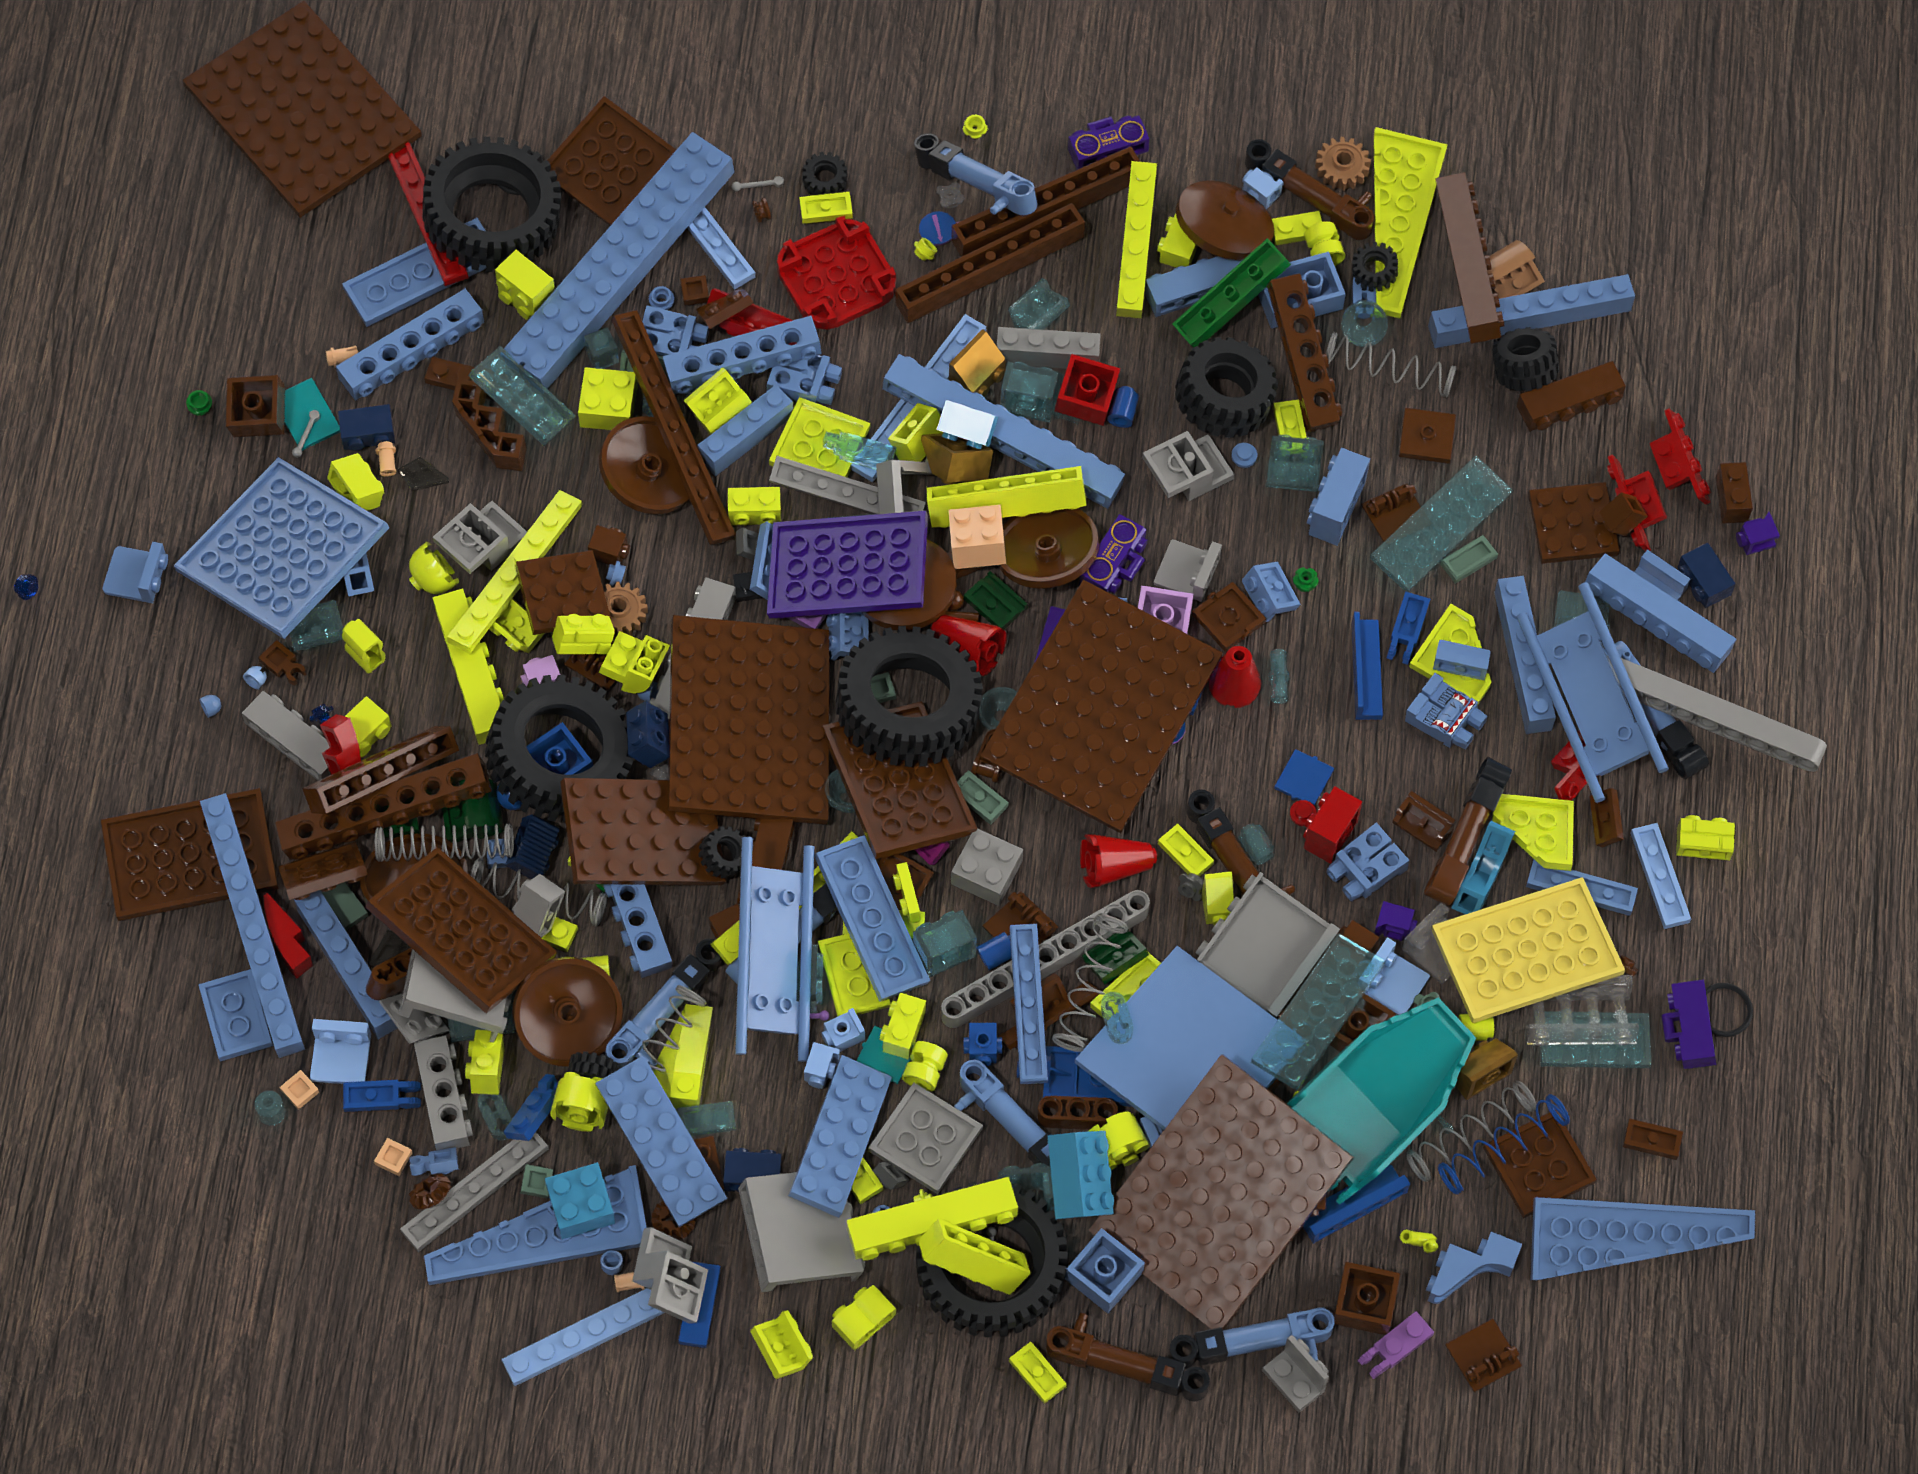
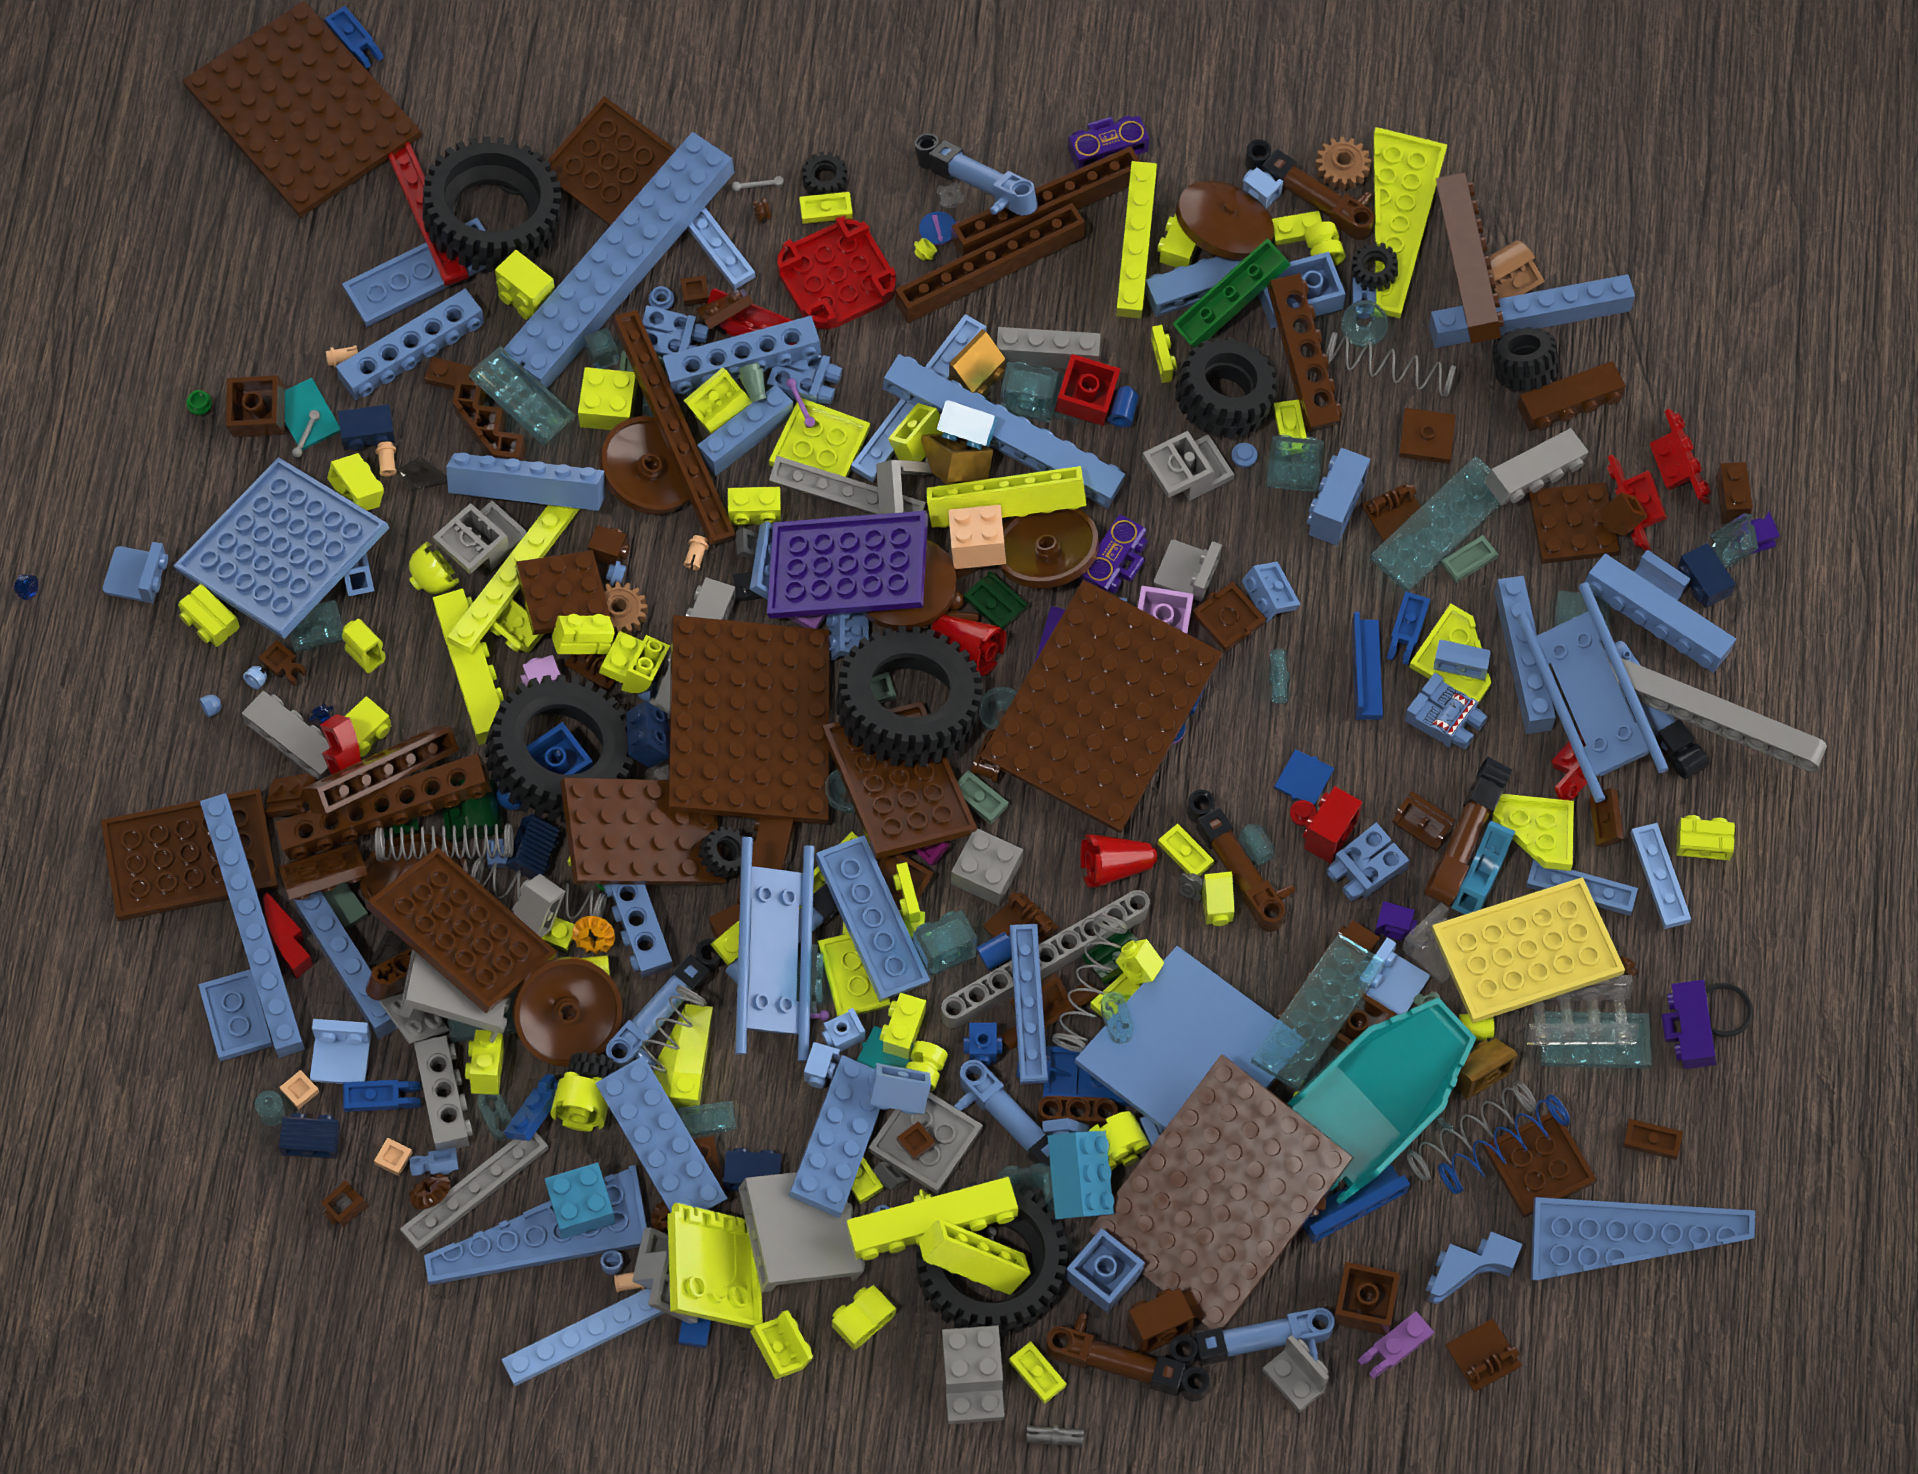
sand green plate [520,1164,553,1198] -> none
clear light blue hinge [823,432,896,470] -> none
neon yellow plate [963,115,988,139] -> none
clear light blue bracket [1008,278,1070,330] -> none
light grey panel [1195,872,1340,1018] -> none
red cone [1209,646,1261,708] -> none
green plate [1293,567,1319,592] -> none
neon yellow arm [1400,1230,1438,1253] -> none
none -> neon yellow brick [178,584,240,647]
none -> reddish brown plate [264,773,315,818]
none -> dark blue brick [279,1113,340,1159]
none -> reddish brown window [321,1180,370,1227]
none -> blue hinge [324,6,383,69]
none -> medium blue brick [446,453,606,511]
none -> light orange gear [572,916,615,955]
none -> neon yellow hinge [668,1203,763,1329]
none -> light nougat pin [683,535,709,570]
none -> sand green cone [738,362,766,402]
none -> medium lavender hinge [786,378,815,428]
none -> medium blue brick [869,1063,931,1115]
none -> reddish brown plate [897,1121,935,1161]
none -> light grey bracket [942,1326,1005,1424]
none -> flat silver pin [1026,1425,1084,1447]
none -> medium blue plate [1042,1118,1090,1135]
none -> neon yellow brick [1115,939,1164,985]
none -> reddish brown brick [1126,1288,1194,1355]
none -> neon yellow plate [1151,325,1177,383]
none -> light grey brick [1484,428,1589,506]
none -> clear light blue plate [1710,513,1758,569]

